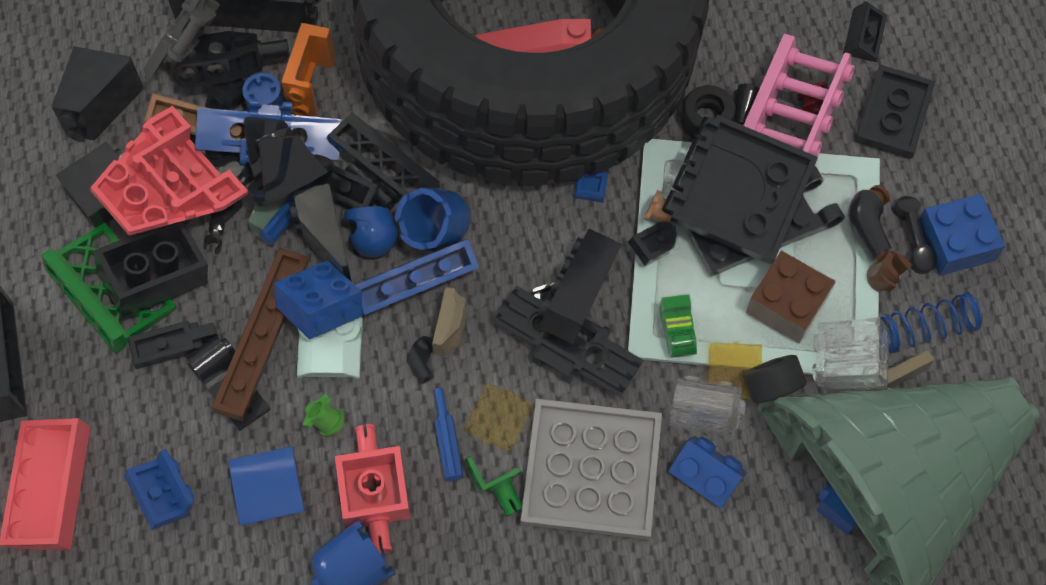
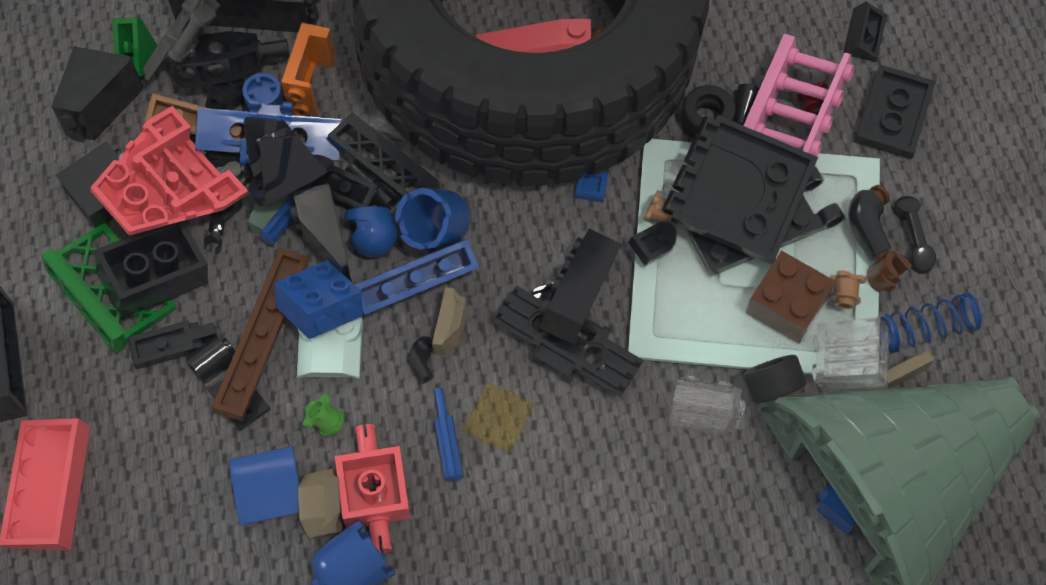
blue bracket [124,449,194,530] -> none
green bracket [464,456,522,517] -> none
light grey piece [520,399,662,540] -> none
green leg [659,294,697,358] -> none
blue bracket [668,436,747,509] -> none
clear yellow piece [708,341,762,402] -> none
blue brick [920,194,1005,276] -> none
none -> green slope [112,18,158,76]
none -> dark tan slope [298,469,343,540]
none -> medium nougat brick [830,270,866,309]

